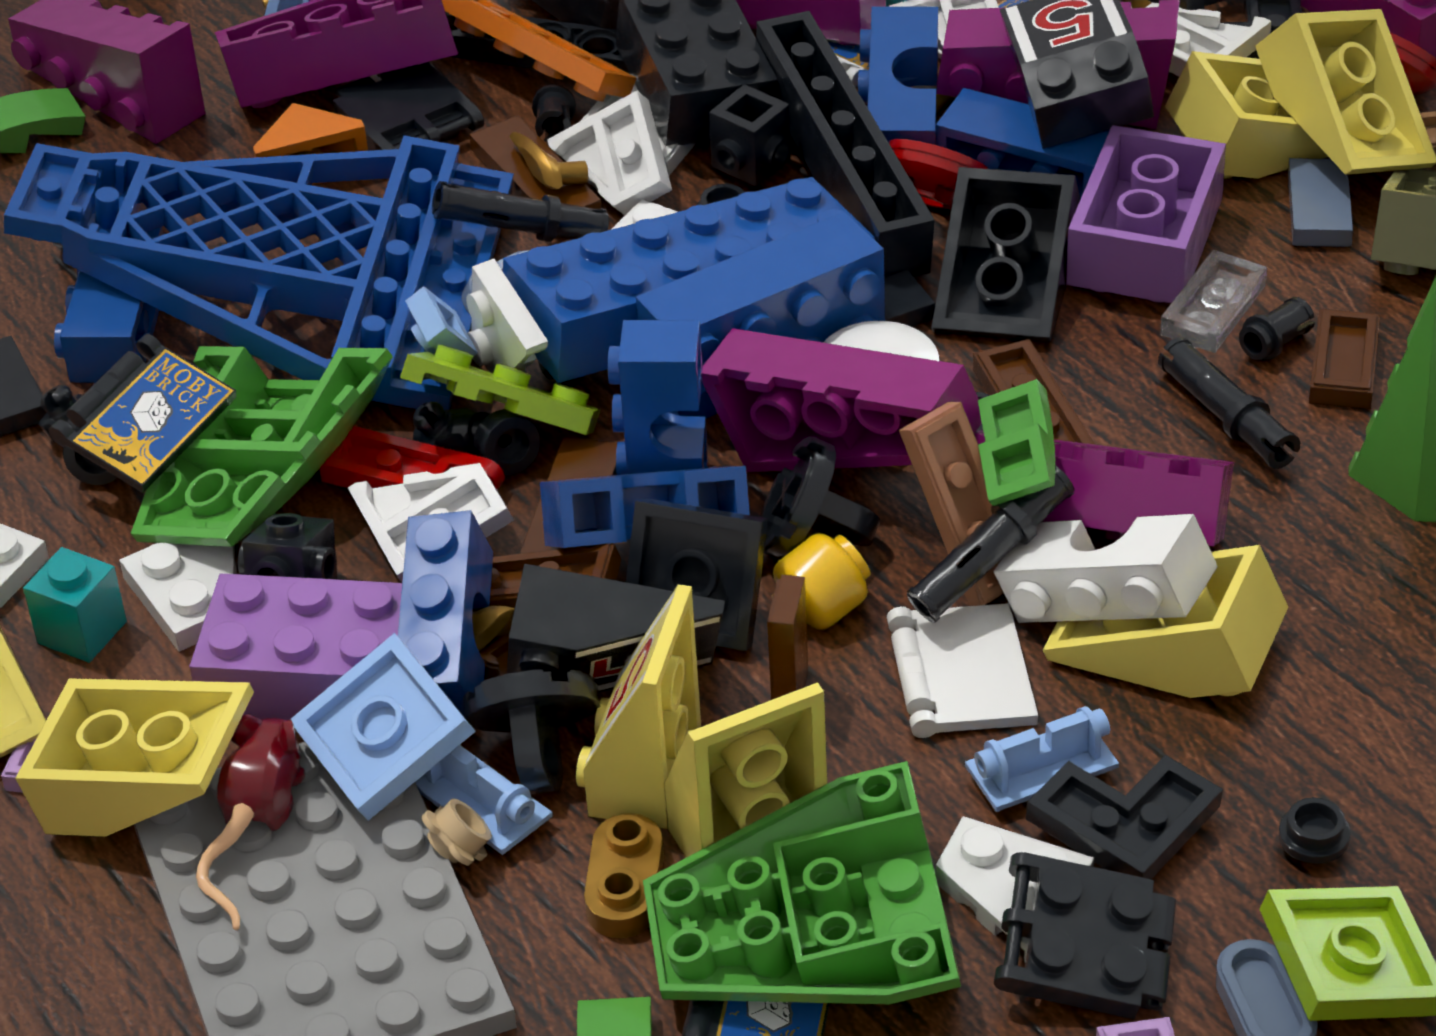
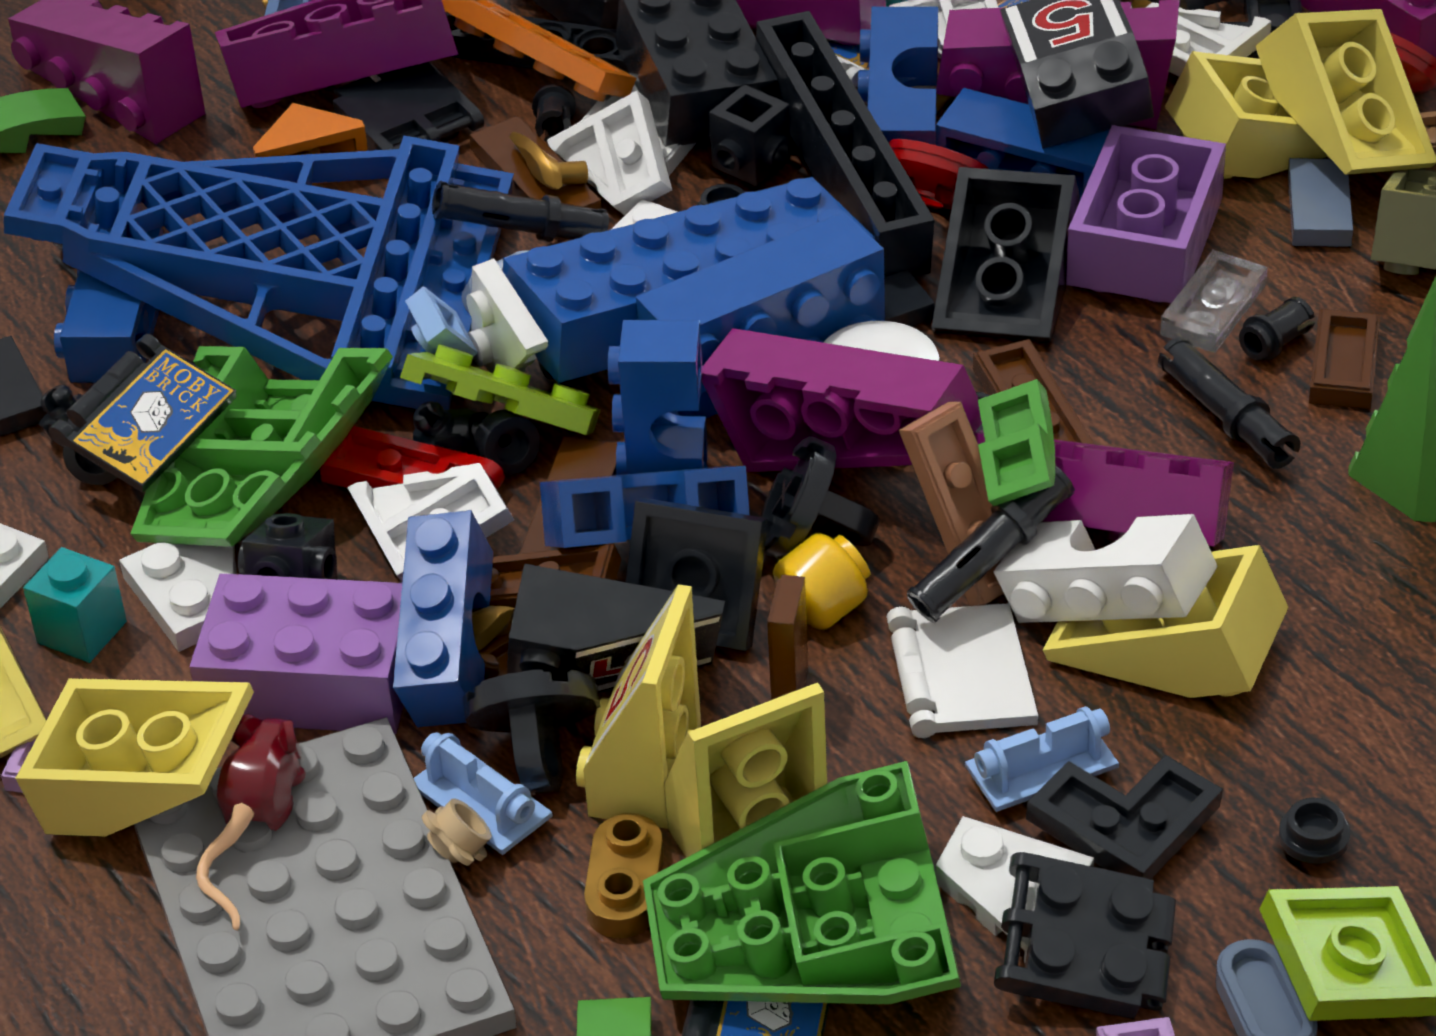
light blue tile [291,633,476,821] -> none

